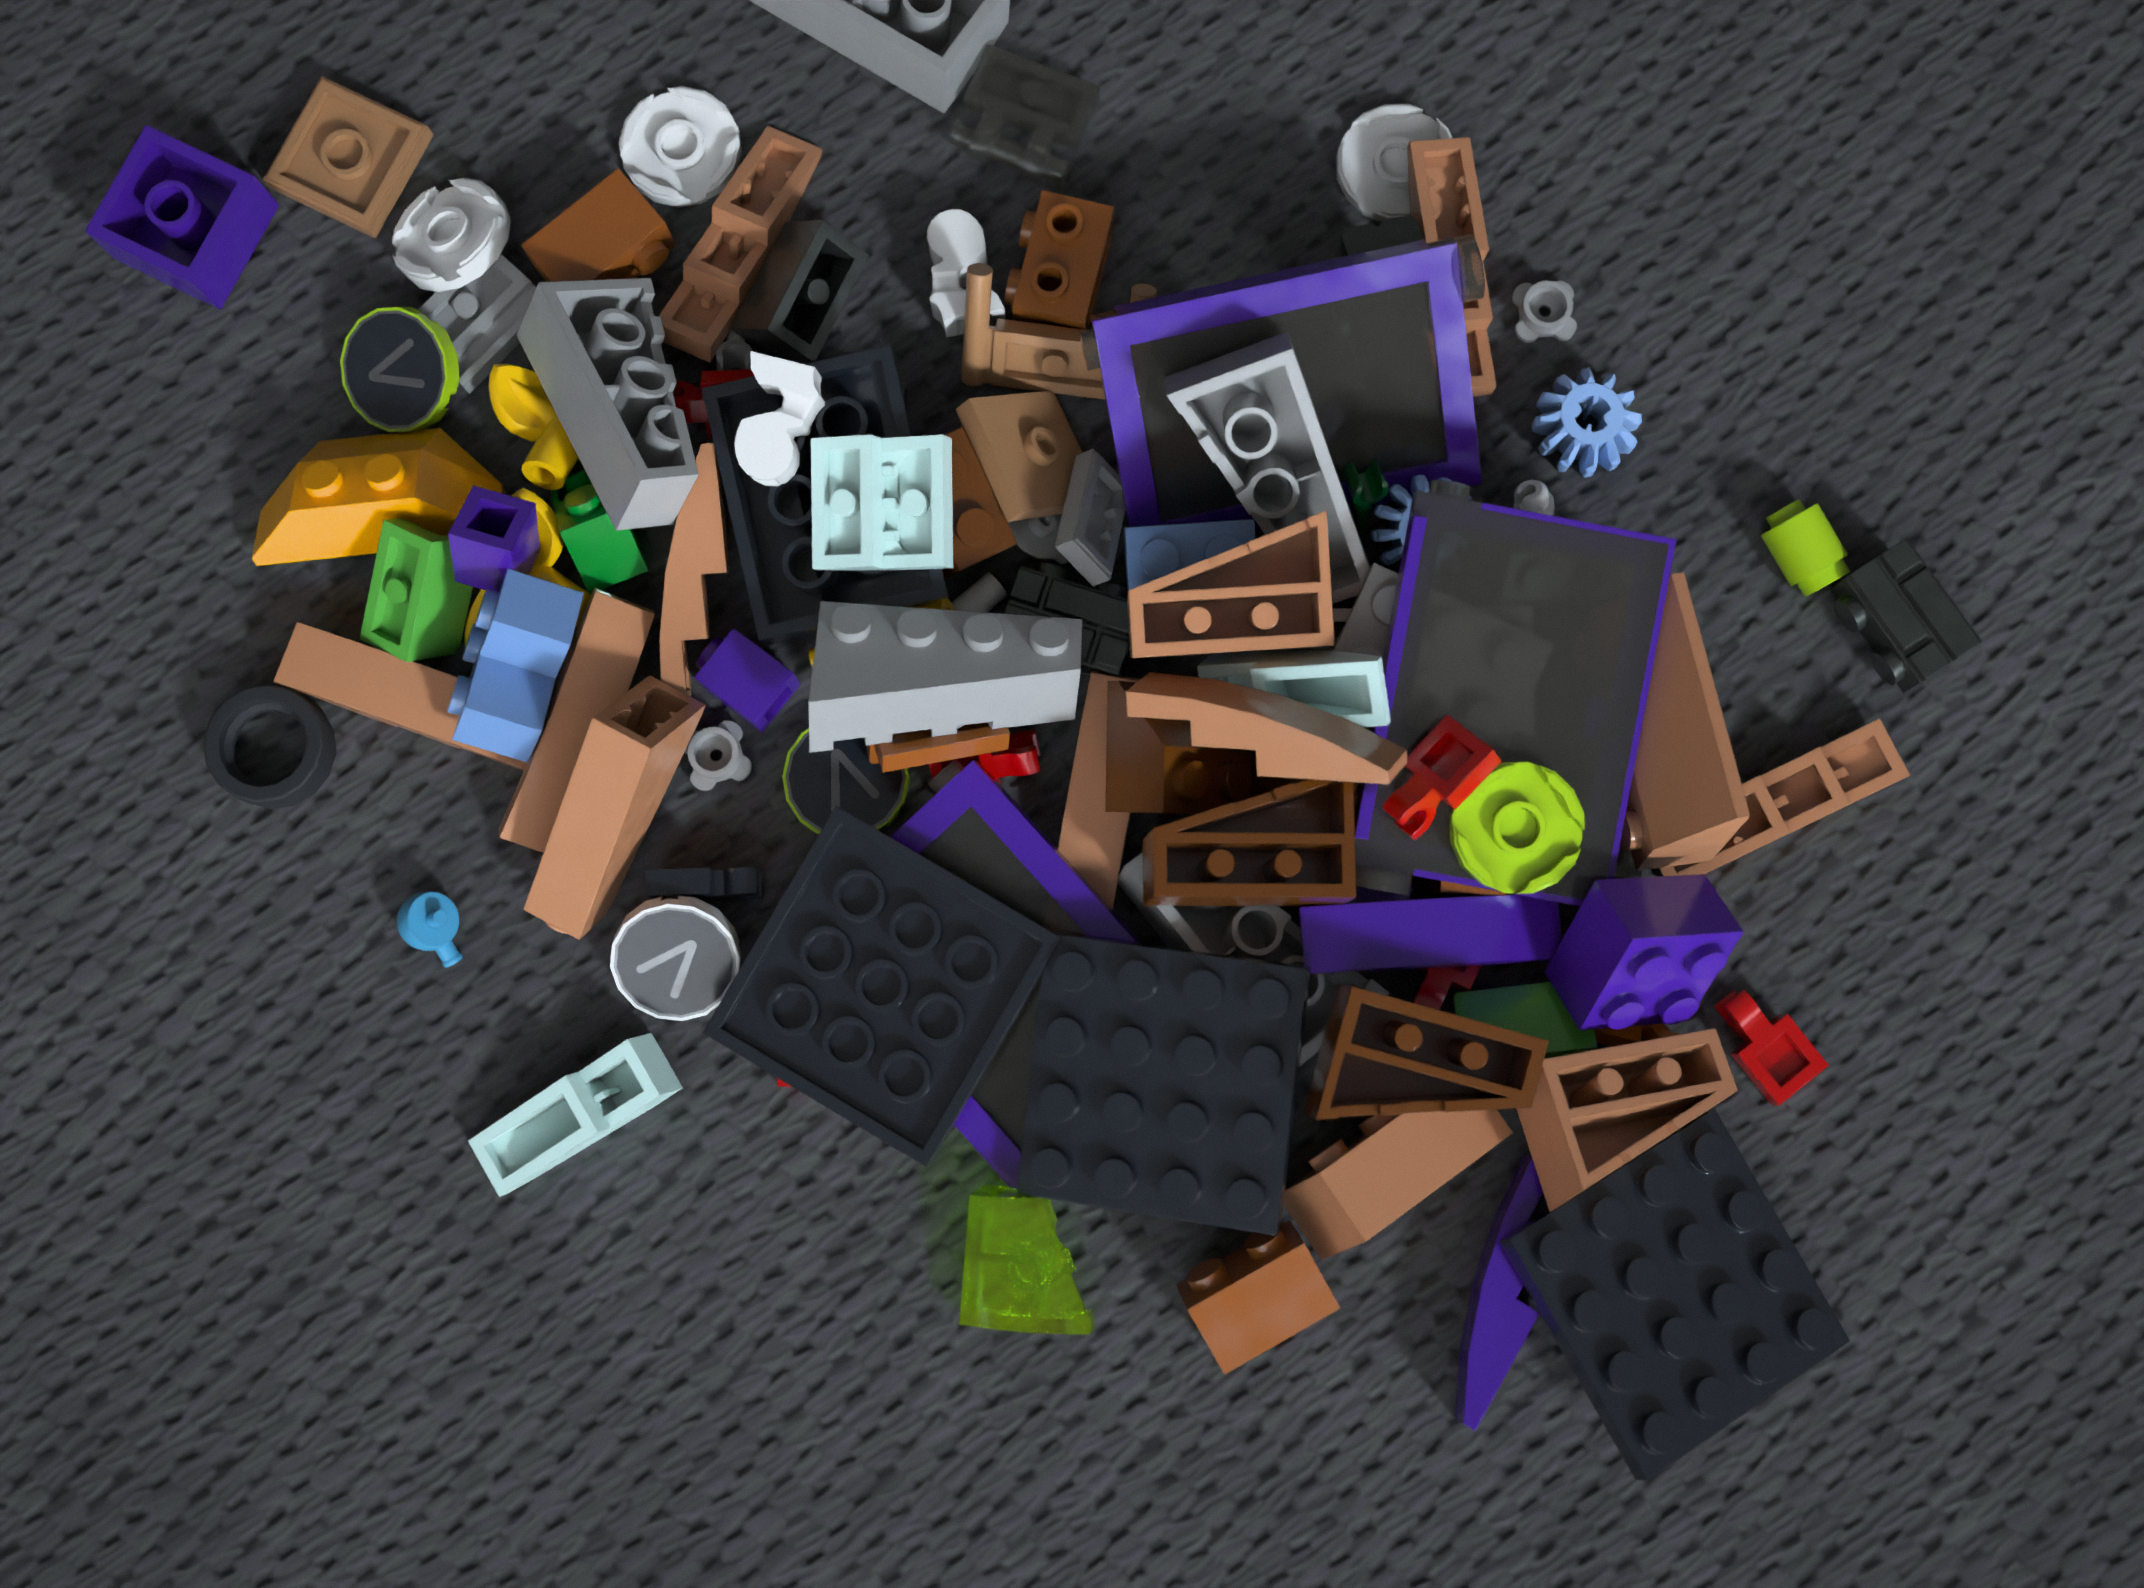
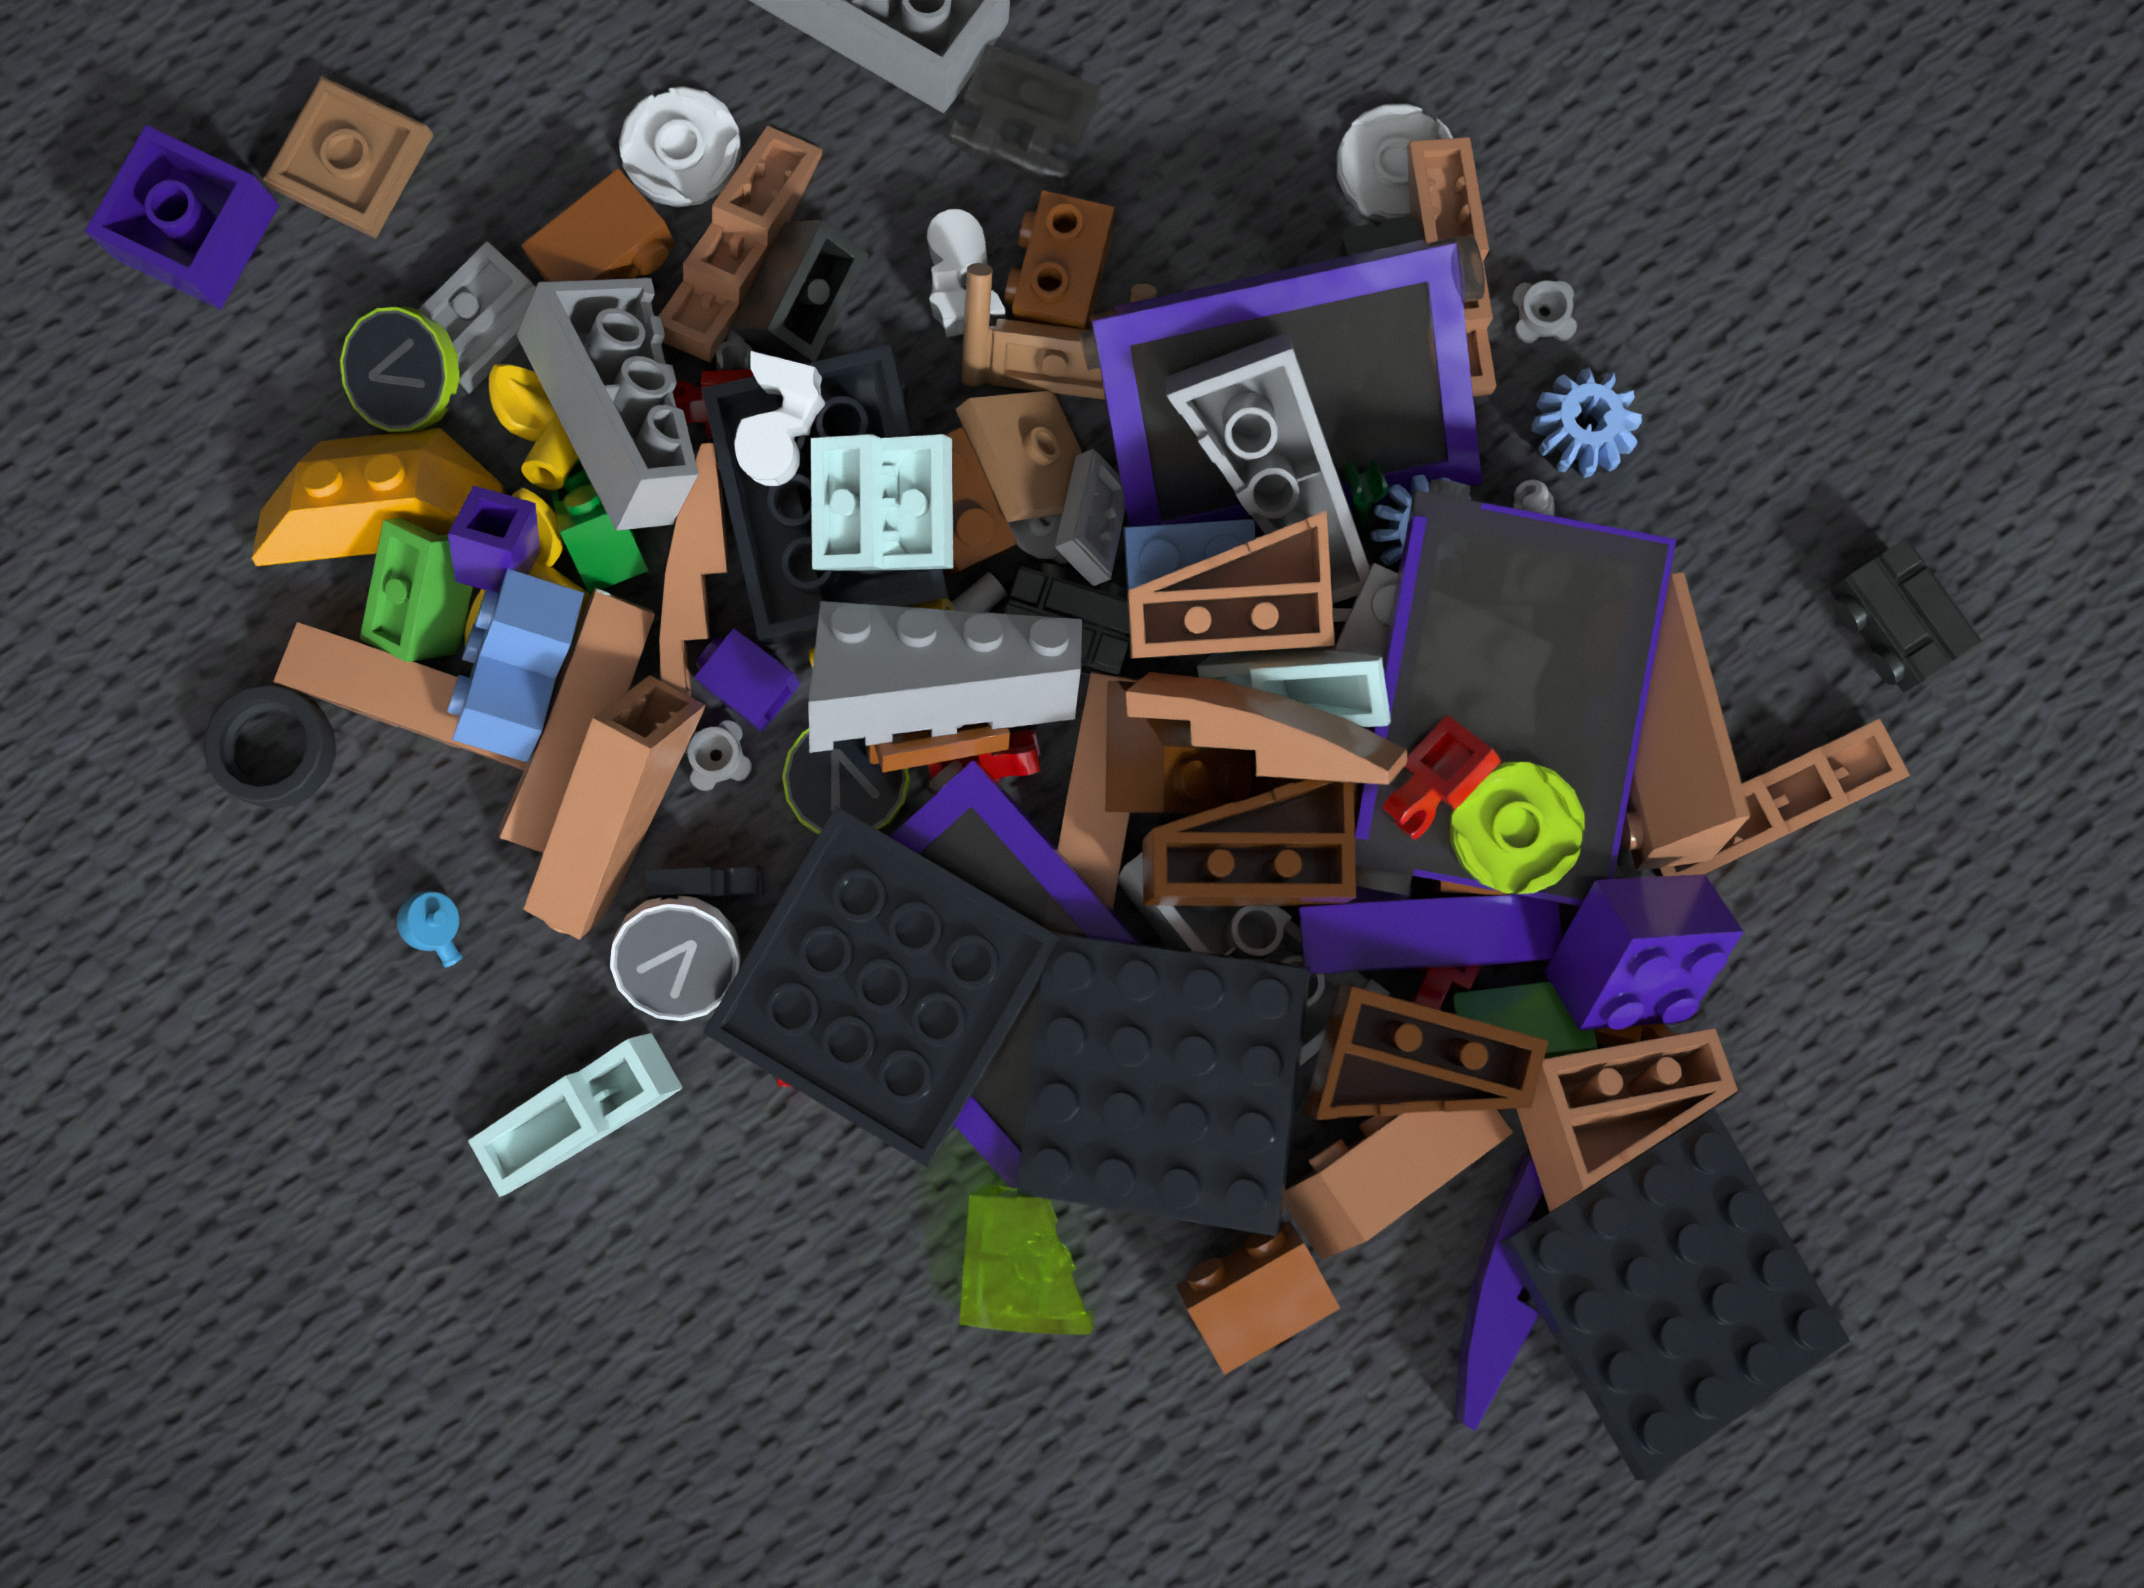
white tile [392,178,511,292] -> none
red plate [1713,990,1829,1106] -> none
lime brick [1761,499,1850,597] -> none

